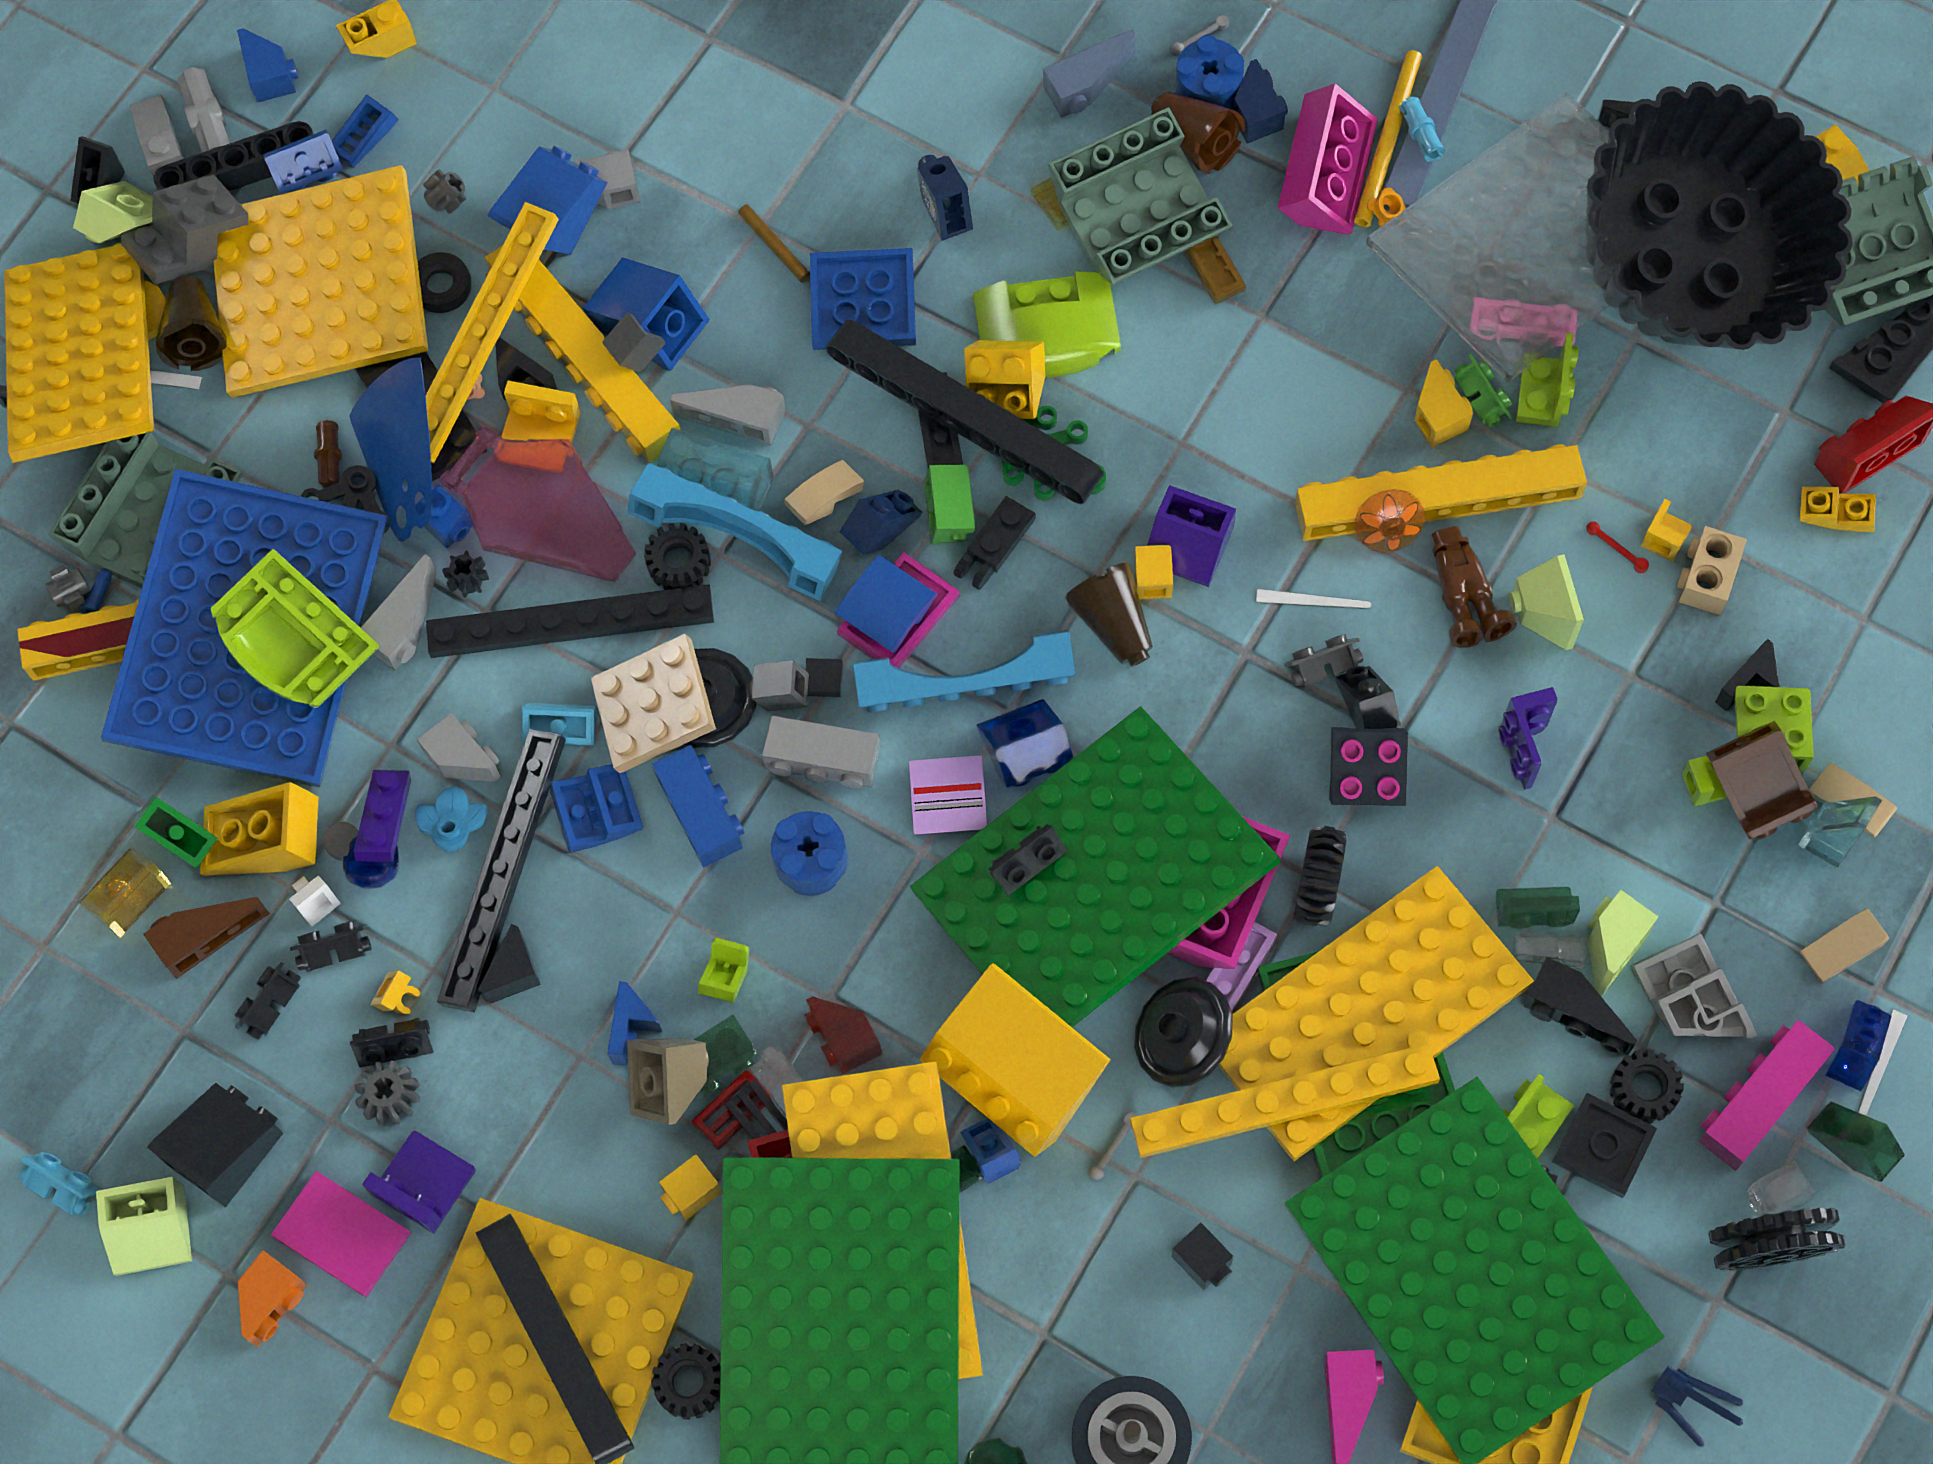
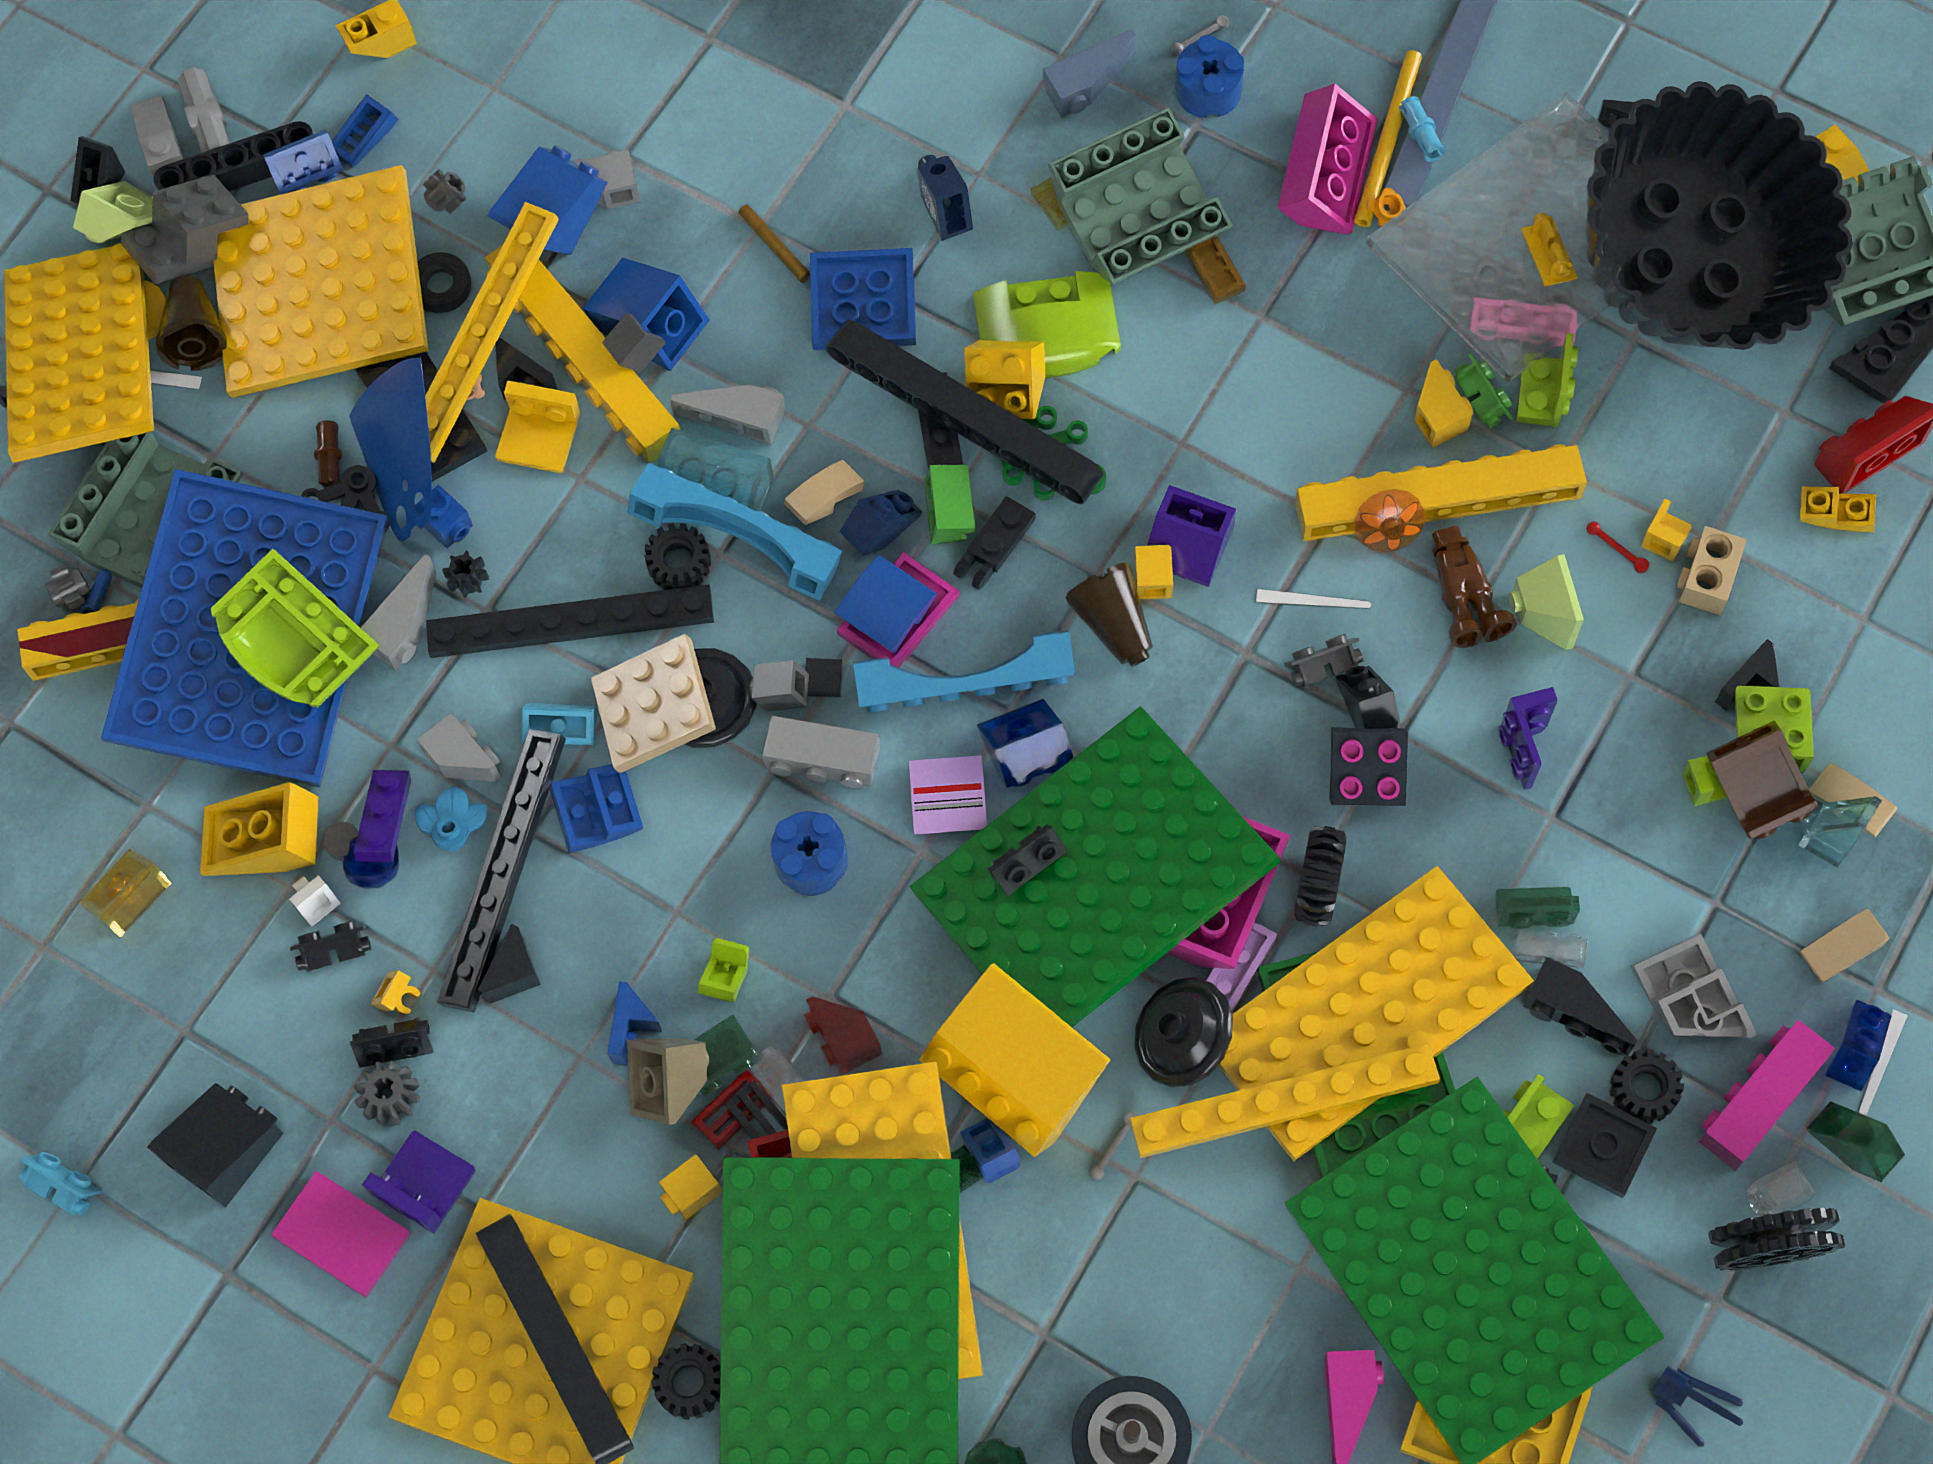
yellowish green slope [96,1177,192,1276] -> none
green slope [131,794,218,868] -> none
reddish brown slope [143,897,270,979] -> none
black hinge [234,962,301,1040] -> none
blue slope [237,28,298,102] -> none
orange slope [238,1250,307,1347] -> none
clear pink windscreen [439,425,636,582] -> none
blue brick [652,745,744,868] -> none
reddish brown cone [1151,91,1245,174] -> none
black brick [1171,1223,1234,1290] -> none
dark blue slope [1233,59,1288,144] -> none
yellowish green slope [1587,890,1658,996] -> none
none -> yellow hinge [1521,212,1578,287]

